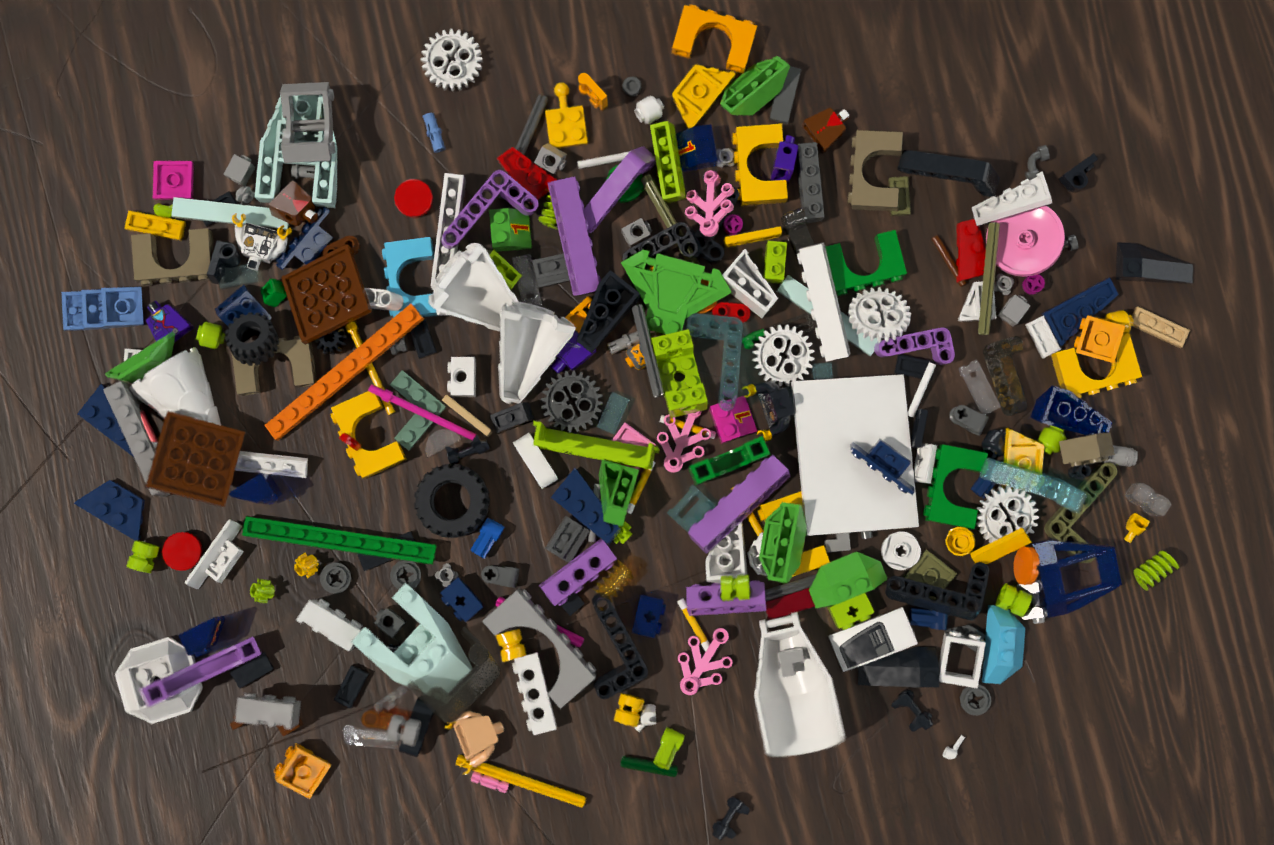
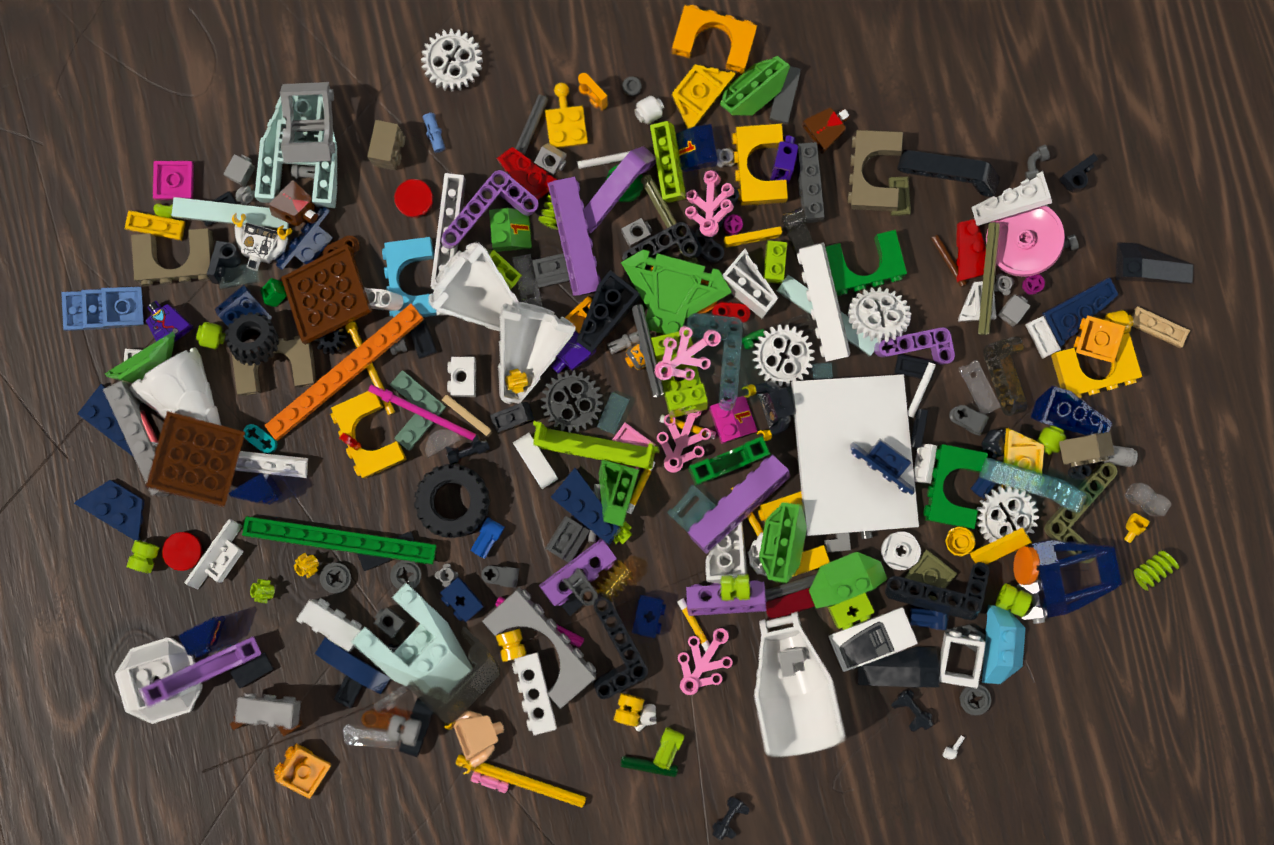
none -> teal beam [243,424,277,453]
none -> dark blue slope [315,637,391,694]
none -> dark tan brick [367,120,405,171]
none -> yellow gear [505,369,528,394]
none -> dark grey piece [563,568,598,606]
none -> bright pink plant [655,326,721,380]

